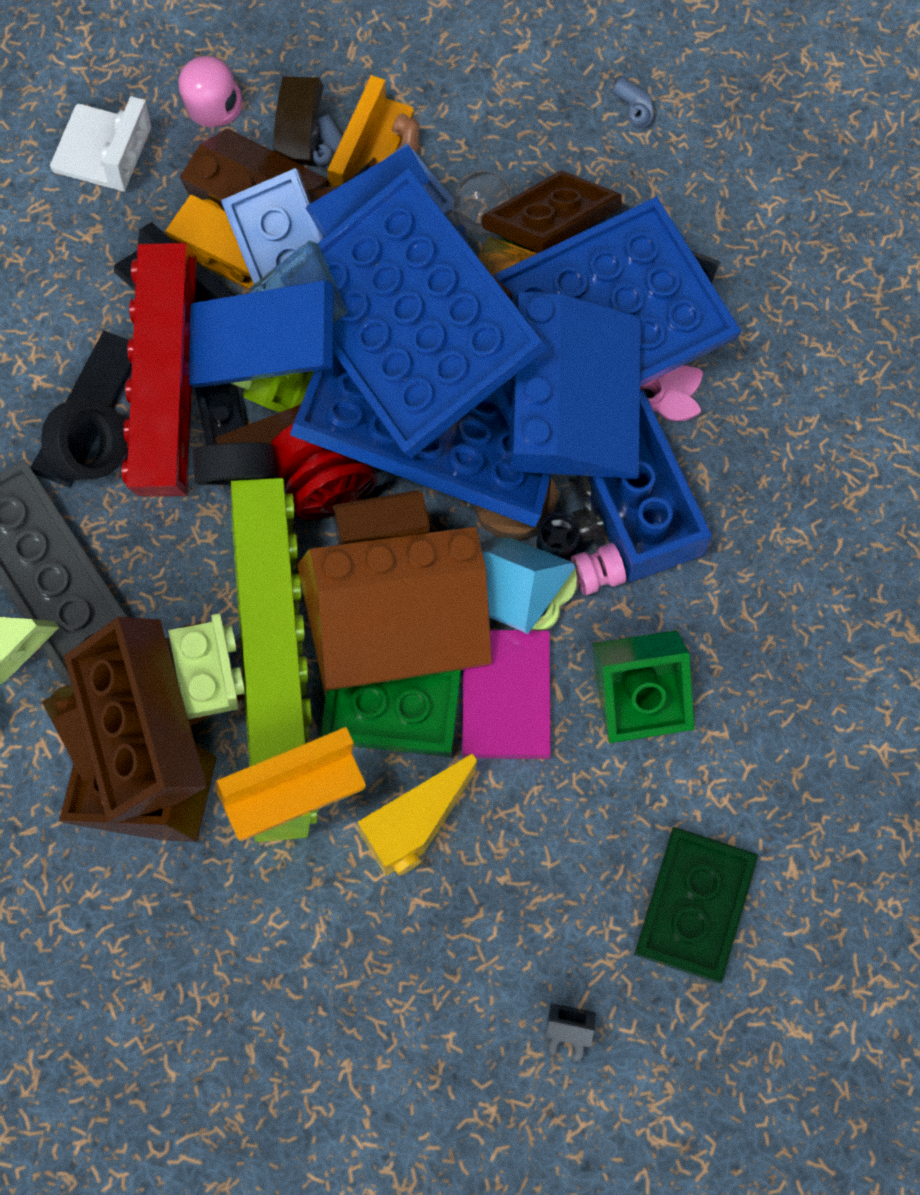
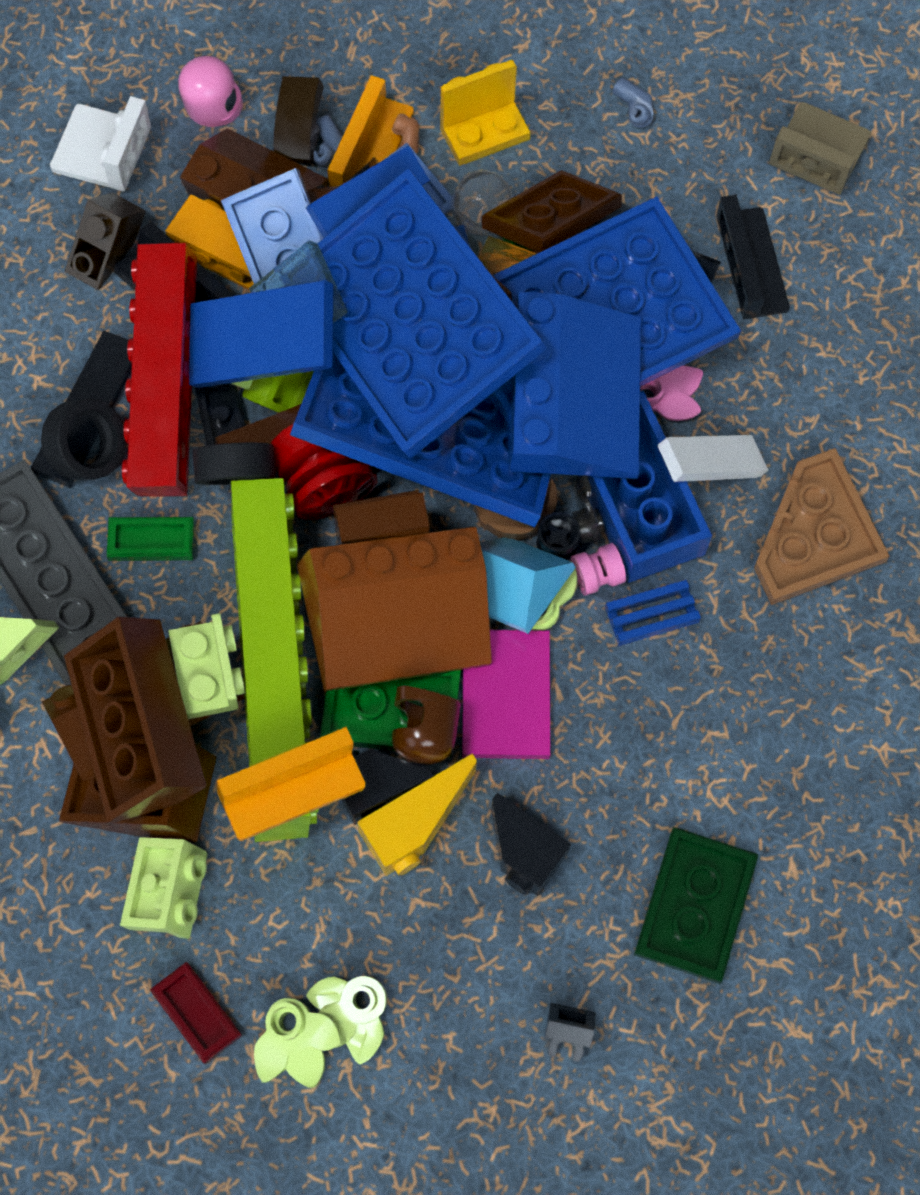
green slope [592,630,694,743] -> none
none -> dark brown slope [64,192,146,290]
none -> green tile [107,517,195,561]
none -> yellowish green bracket [120,837,207,939]
none -> dark red tile [150,962,242,1065]
none -> yellowish green plate [254,998,341,1088]
none -> yellowish green plate [306,976,387,1064]
none -> black slope [341,749,433,825]
none -> reddish brown helmet [391,685,461,764]
none -> yellow bracket [440,60,531,166]
none -> black slope [491,792,571,896]
none -> blue tile [605,580,701,646]
none -> white tile [658,435,768,482]
none -> black panel [716,194,790,320]
none -> medium nougat plate [754,448,890,605]
none -> dark tan bracket [769,102,871,195]

